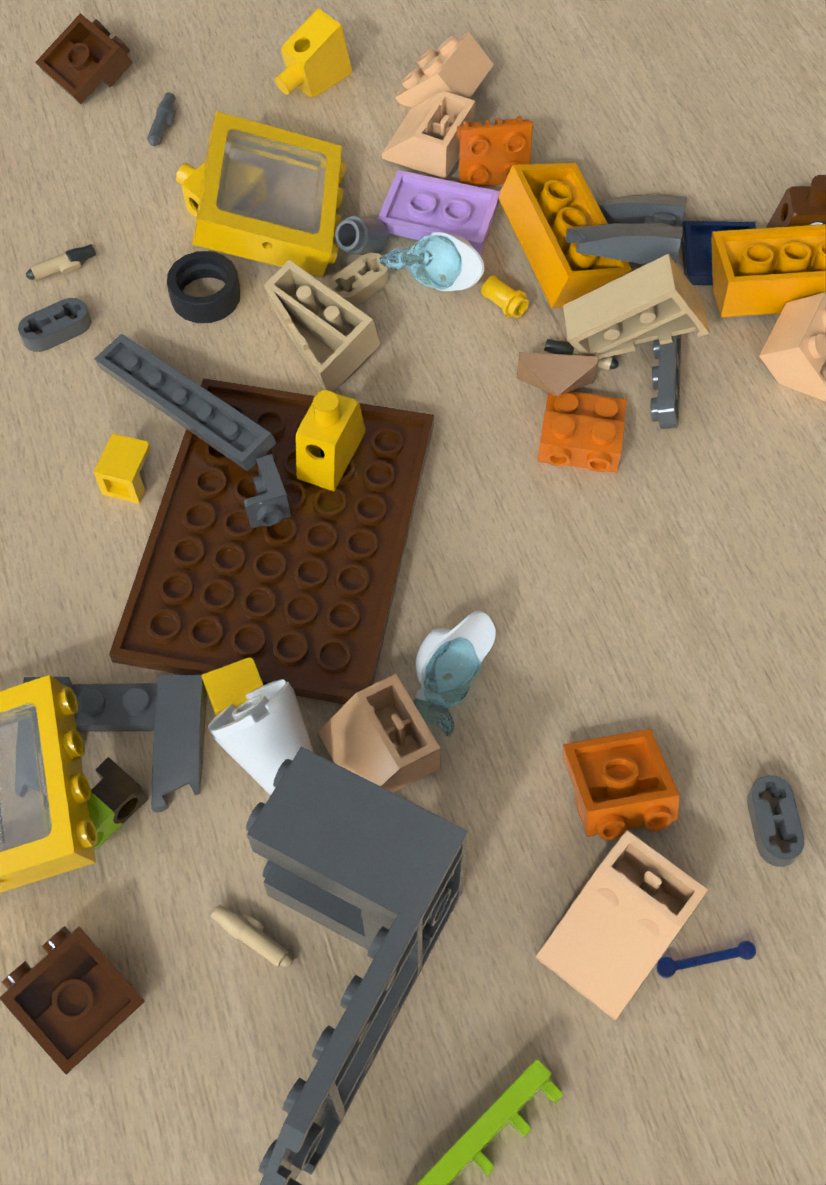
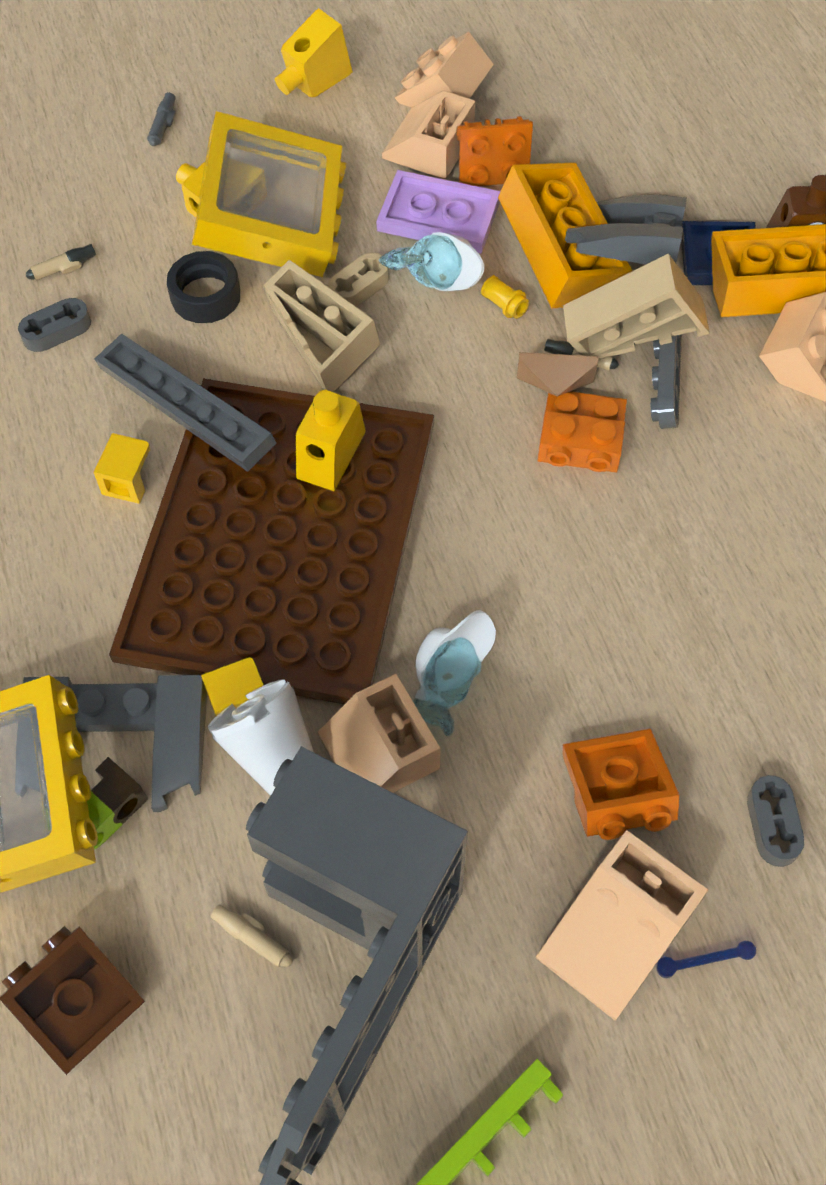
reddish brown plate [35,13,133,104] -> none
dark grey bracket [244,454,291,528] -> none
dark grey brick [335,216,388,255] -> none

